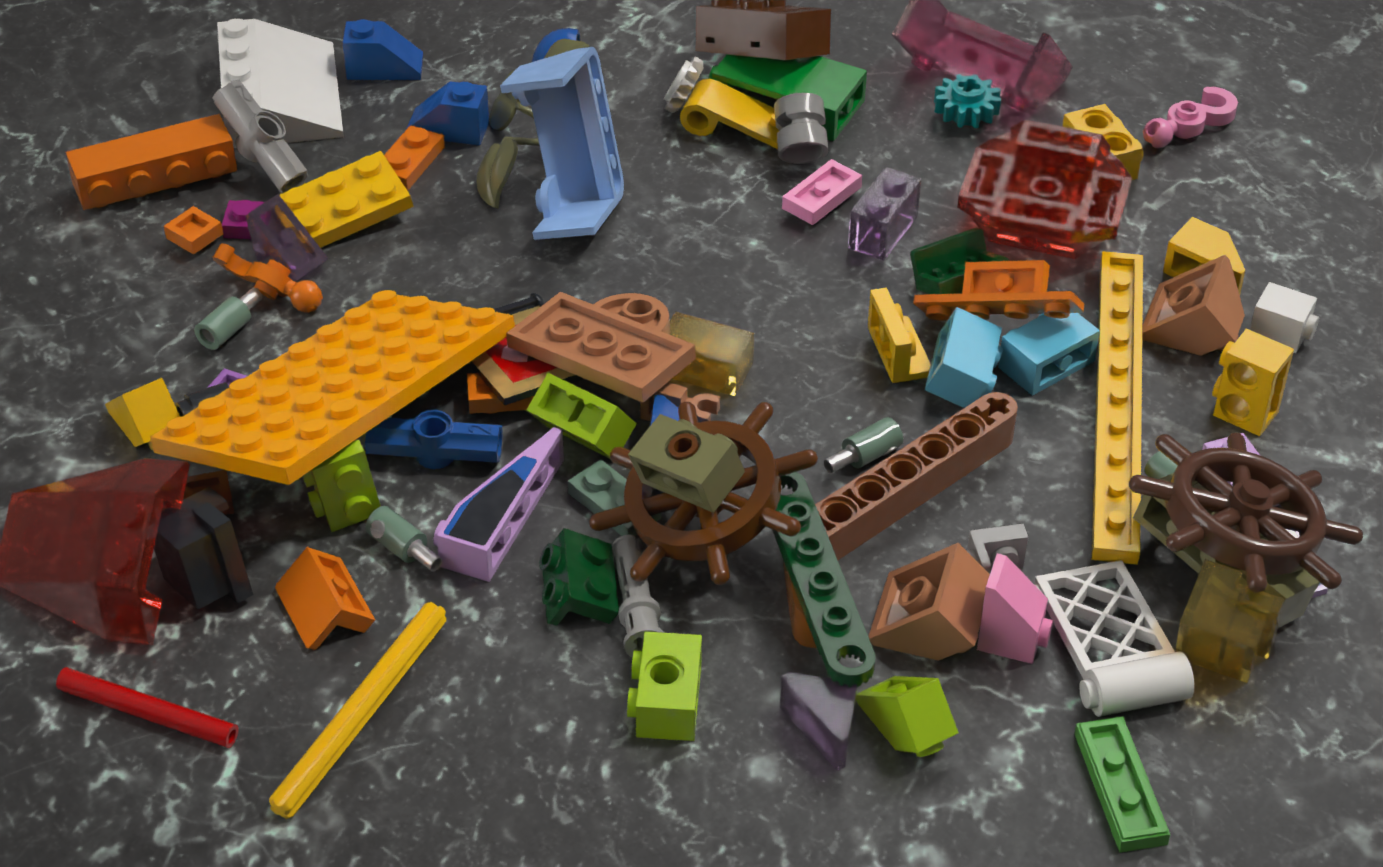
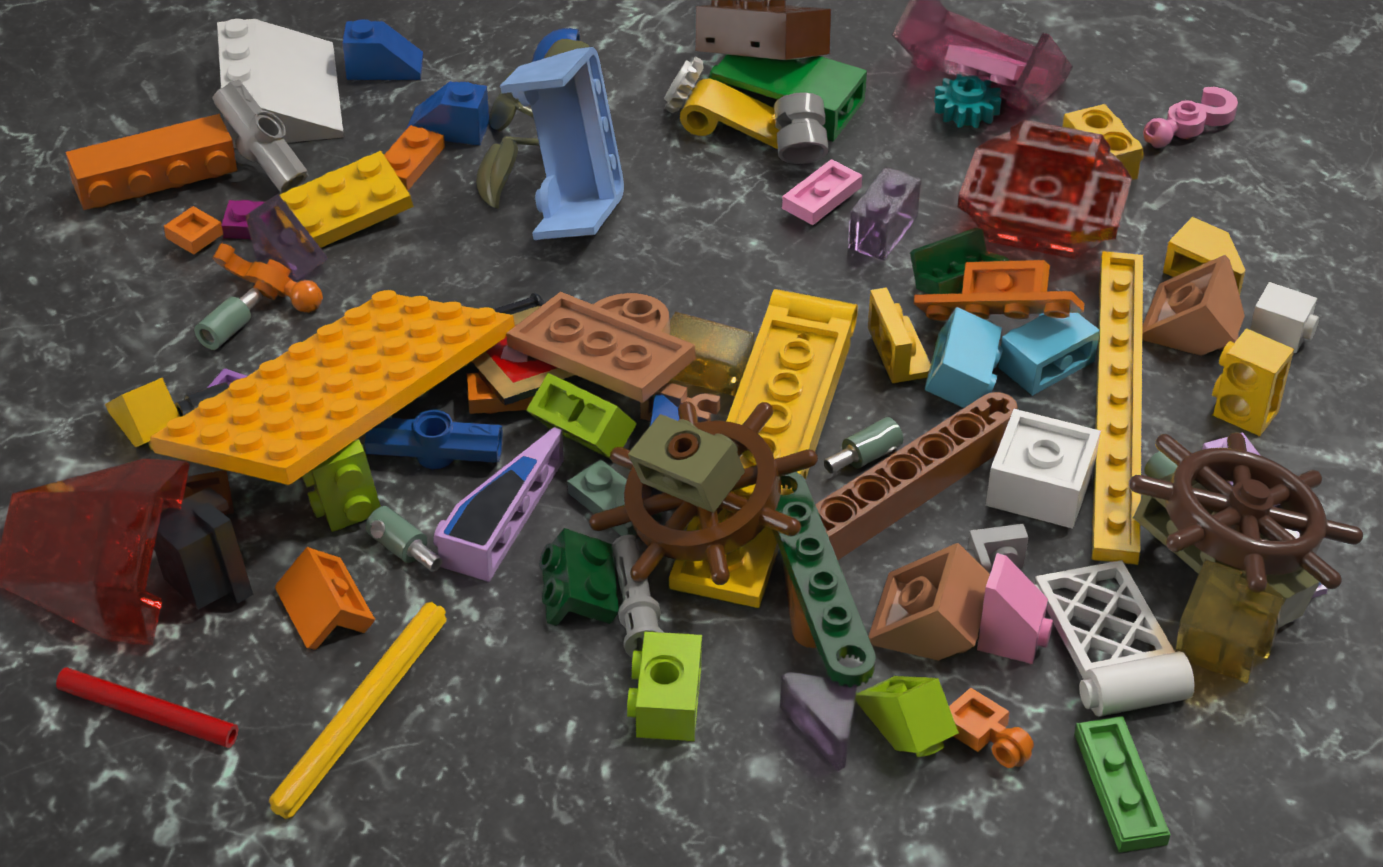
none -> yellow hinge [669,289,858,608]
none -> bright pink plate [945,45,1044,88]
none -> orange plate [949,688,1034,768]
none -> white container [986,409,1101,529]

